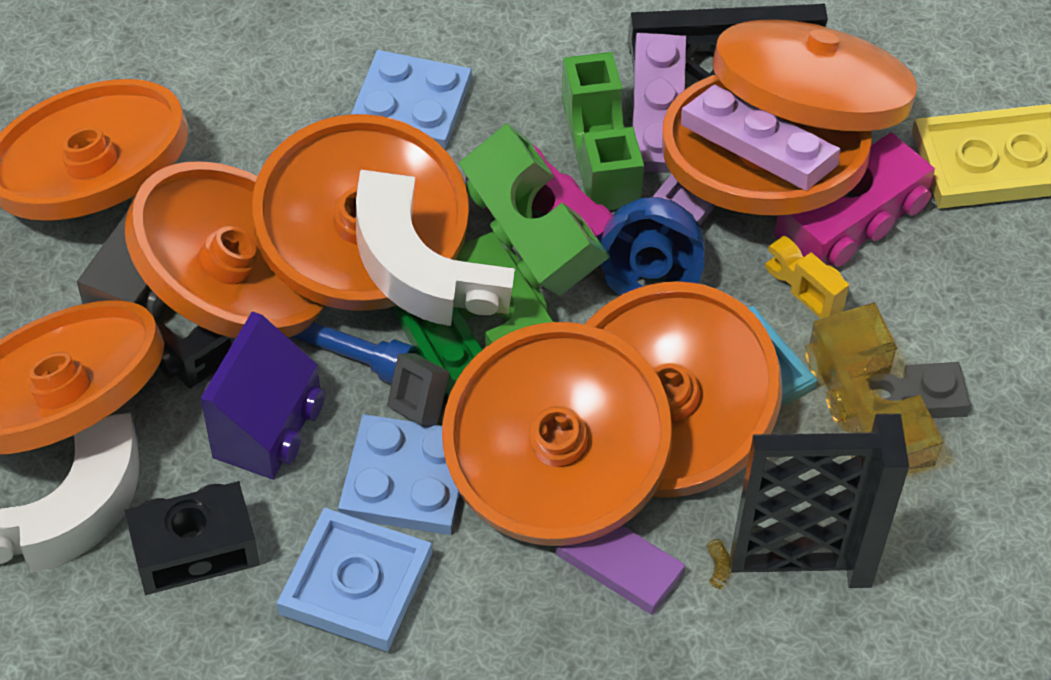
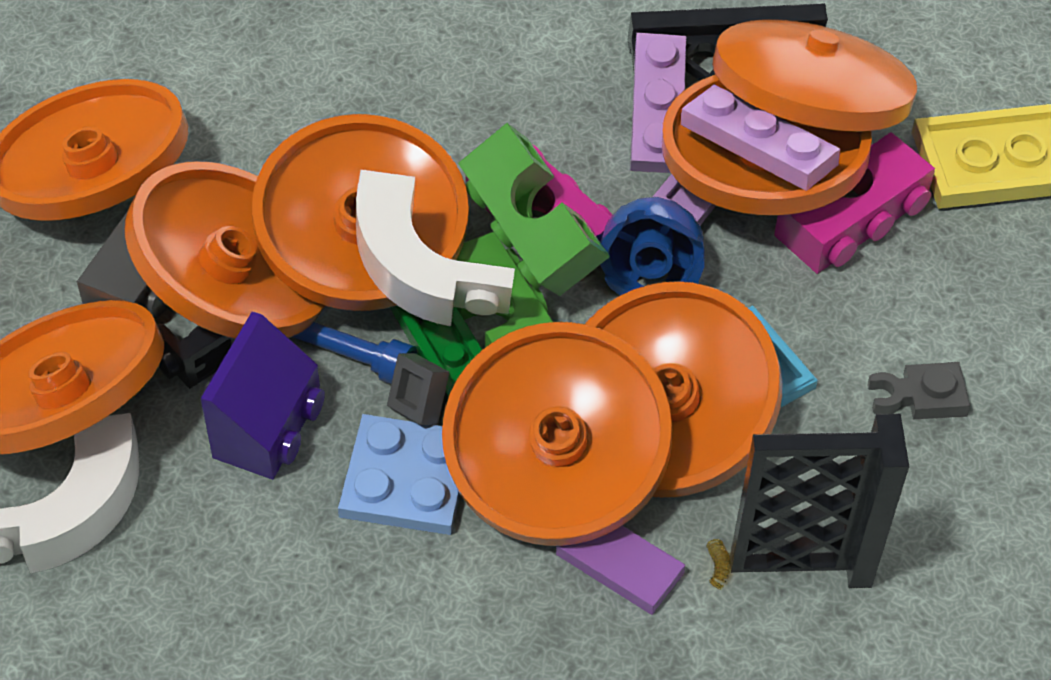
black brick [124,481,260,595] -> none
light blue plate [277,507,432,652] -> none
light blue plate [351,50,472,150] -> none
bright green arch [561,52,644,210] -> none
yellow plate [765,236,850,324] -> none
clear yellow arch [805,302,944,475] -> none

